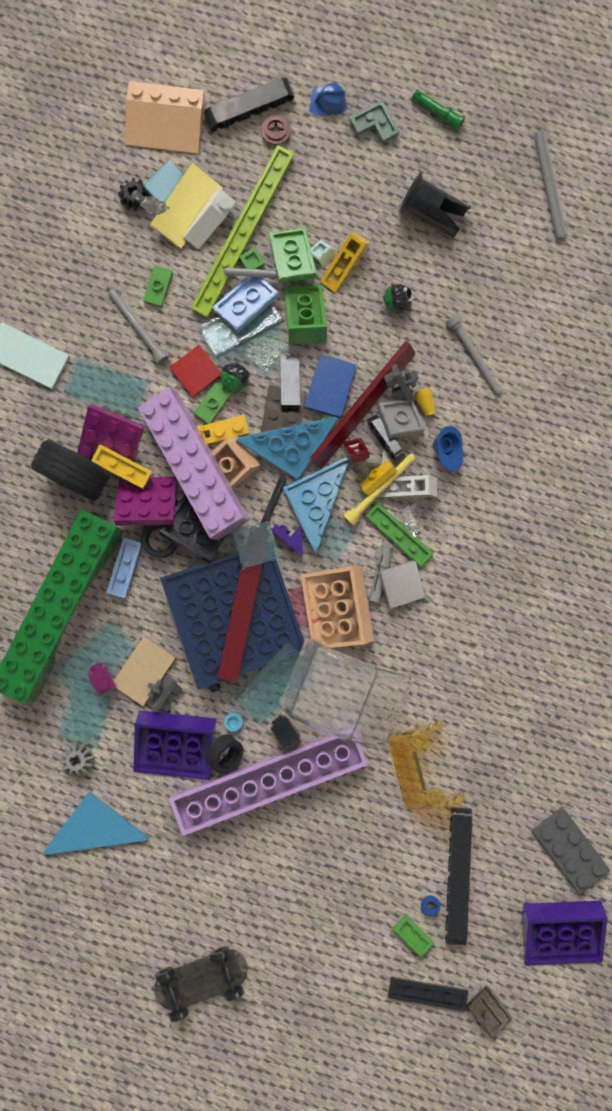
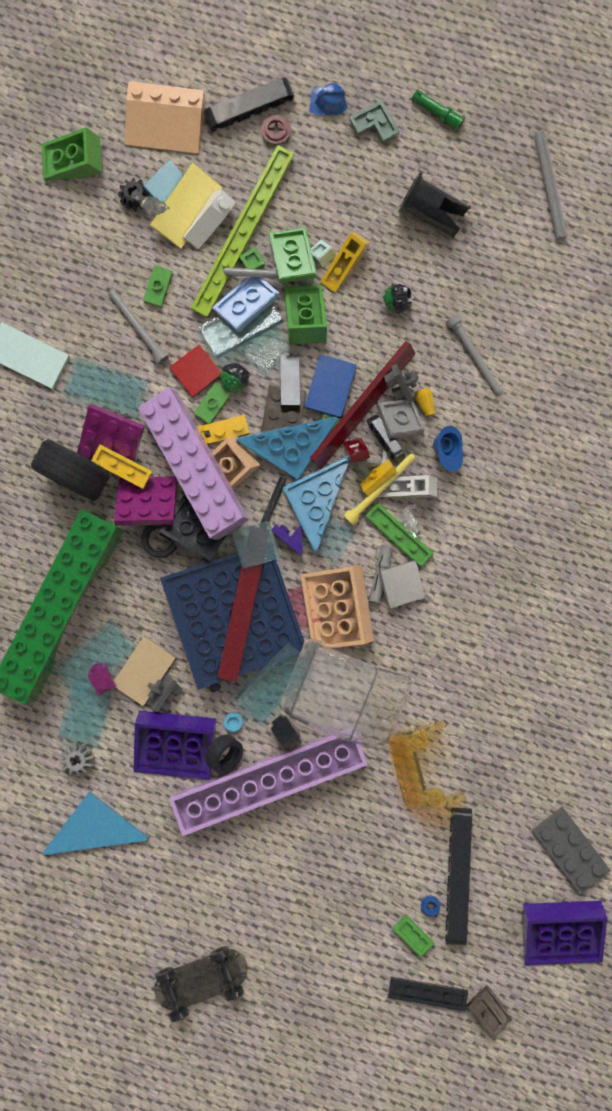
light blue plate [106,538,142,598] -> none
none -> bright green slope [41,127,102,181]

